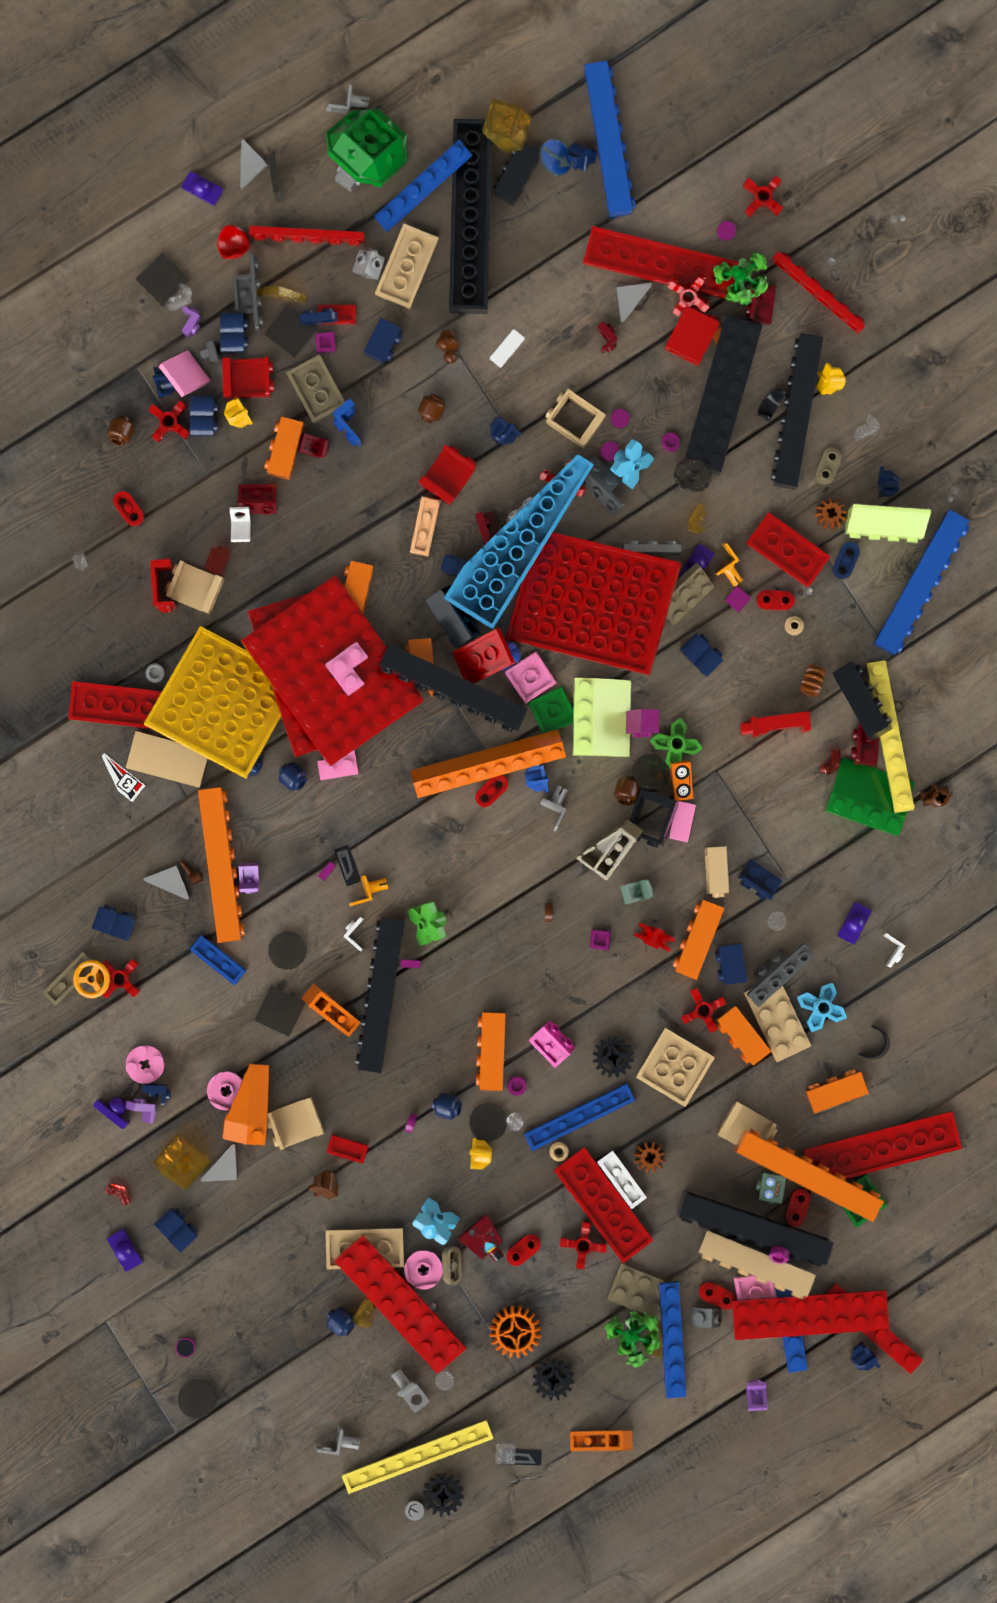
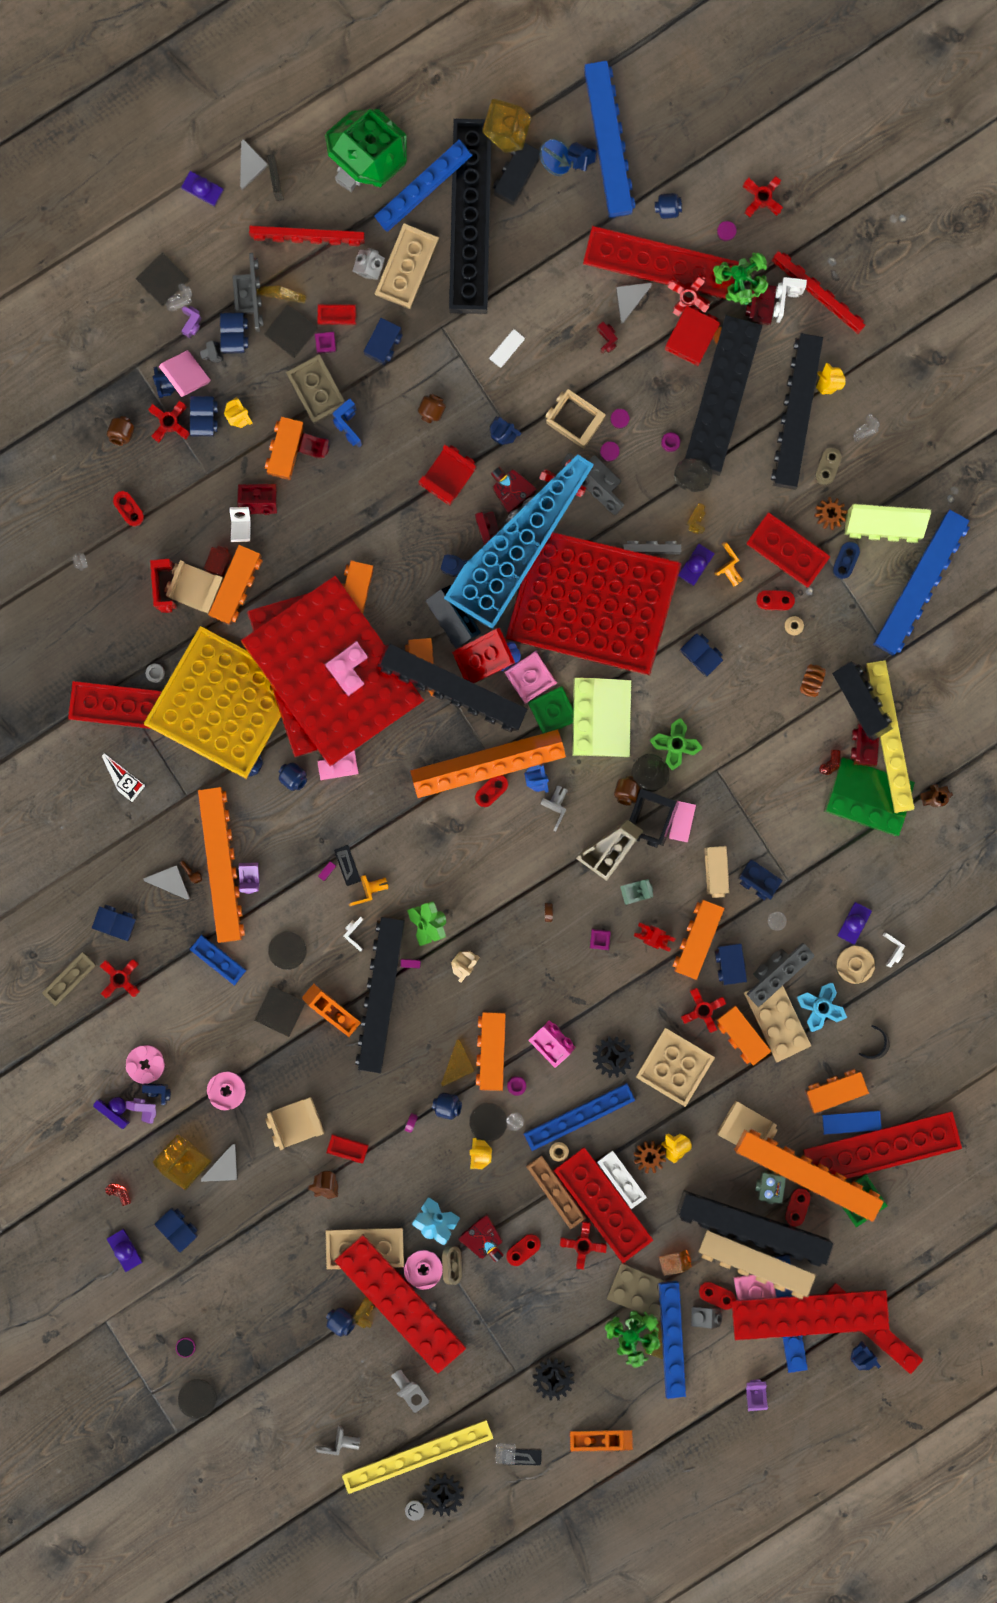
light orange piece [73,960,110,998] -> none
tan tile [126,731,208,788] -> none
red helmet [217,225,250,259] -> none
red panel [222,356,274,399] -> none
orange wedge [222,1064,269,1145] -> none
dark blue plate [299,309,338,325] -> none
light grey bracket [326,84,369,114] -> none
light nougat tile [410,496,441,557] -> none
clear plate [435,1371,455,1391] -> none
reddish brown animal [436,330,459,364] -> none
orange gear [489,1305,541,1358] -> none
medium azure plant [610,439,654,489] -> none
magenta brick [626,709,659,738] -> none
dark tan plate [666,563,714,626] -> none
tile [670,760,693,801] -> none
magenta tile [724,586,751,613] -> none
red hips [739,711,811,738] -> none
black helmet [757,389,786,422] -> none
magenta tile [769,1247,789,1264] -> none
dark blue piece [877,466,900,497] -> none
none -> orange brick [208,545,263,625]
none -> clear yellow tile [441,1039,474,1087]
none -> tan piece [451,951,480,982]
none -> dark red torso [491,467,536,515]
none -> medium nougat tile [526,1155,586,1230]
none -> dark blue head [654,193,682,219]
none -> clear orange bracket [659,1249,692,1276]
none -> yellow piece [661,1133,692,1163]
none -> white bracket [773,277,807,323]
none -> blue tile [822,1110,882,1135]
none -> tan tile [836,946,875,984]

